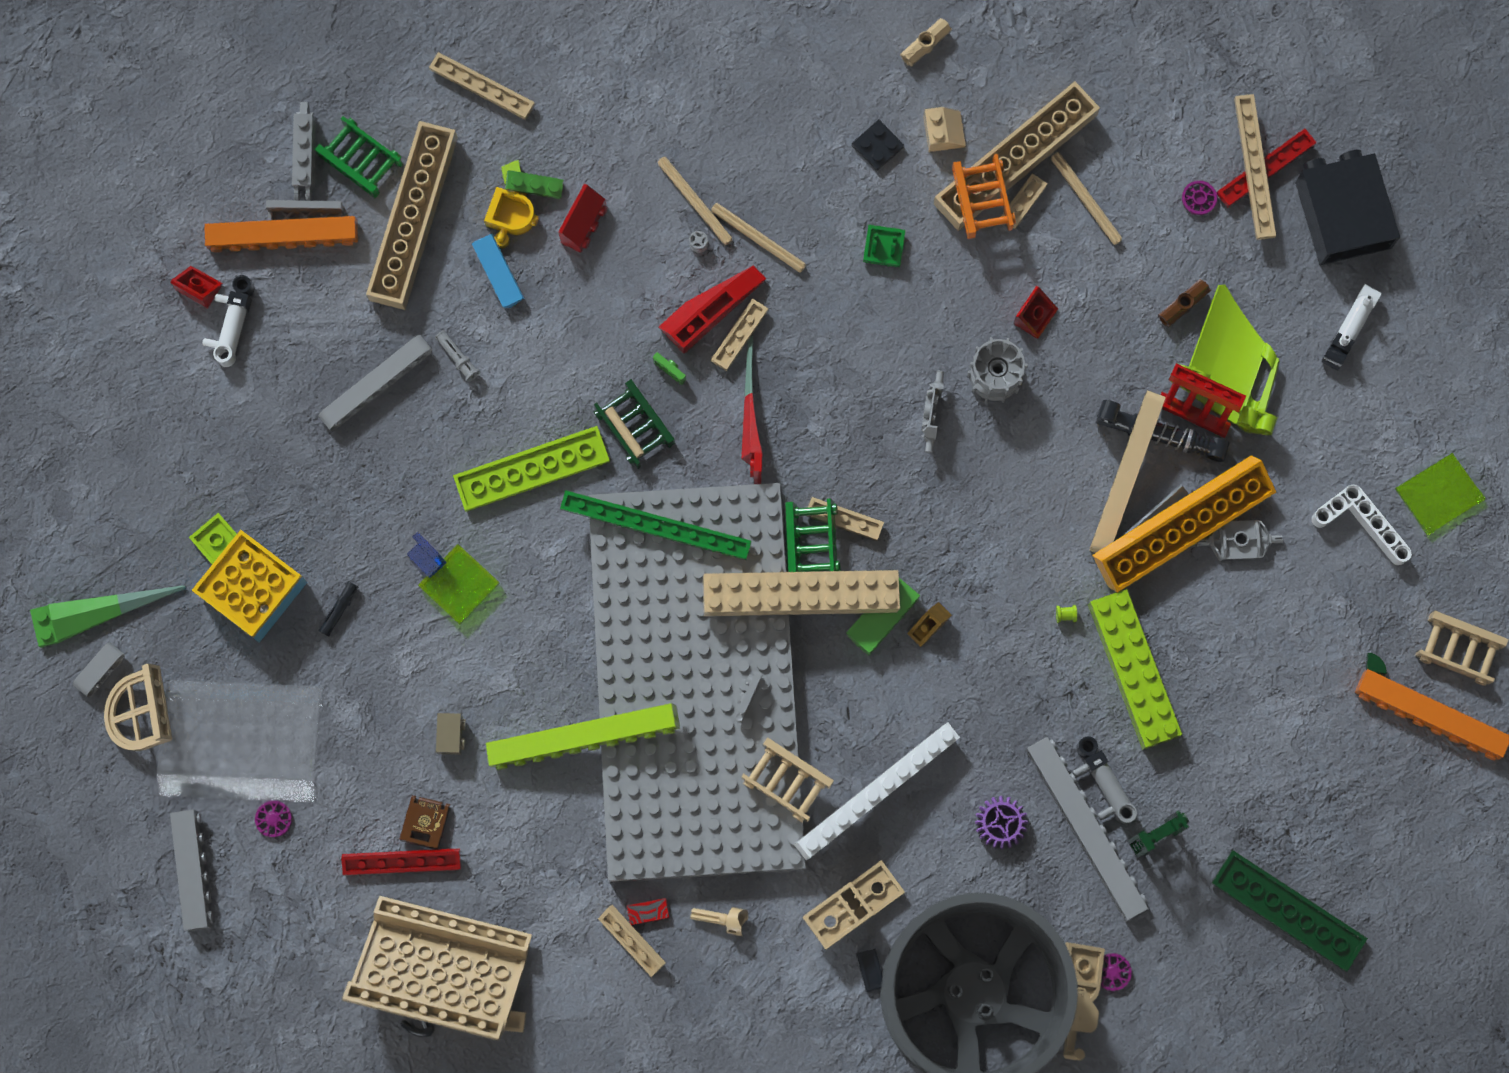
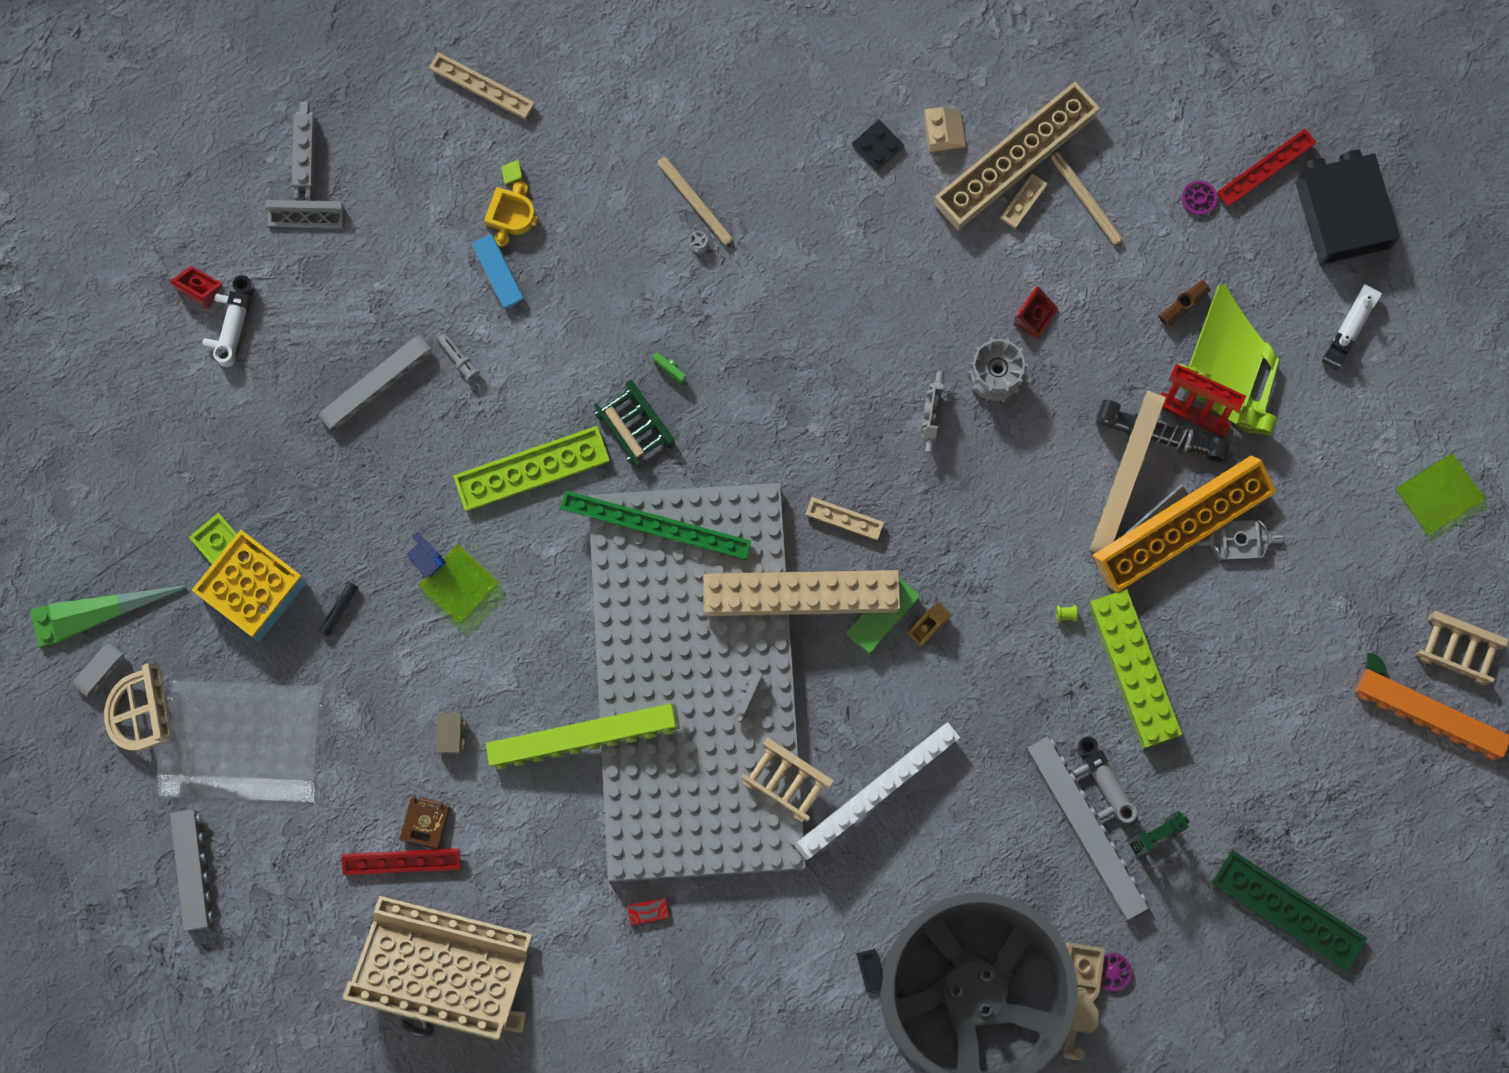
orange brick [204,216,358,252] -> none
magenta wheel [255,801,292,838] -> none
green fence [315,116,403,198] -> none
tan brick [366,121,458,310] -> none
bright green plate [505,170,563,199] -> none
red slope [558,183,608,253] -> none
tan plate [598,905,666,977] -> none
red wedge [658,265,766,354] -> none
tan piece [691,907,748,936] -> none
tan axle [711,203,806,273] -> none
tan plate [711,299,768,371] -> none
red plate [741,336,762,484] -> none
green fence [785,498,841,572] -> none
tan bracket [802,860,905,950] -> none
green plate [863,225,905,268] -> none
tan piece [900,18,952,67] -> none
orange fence [952,154,1016,239] -> none
medium lavender gear [975,796,1028,849] -> none
tan plate [1234,94,1276,240] -> none
white beam [1311,485,1412,565] -> none

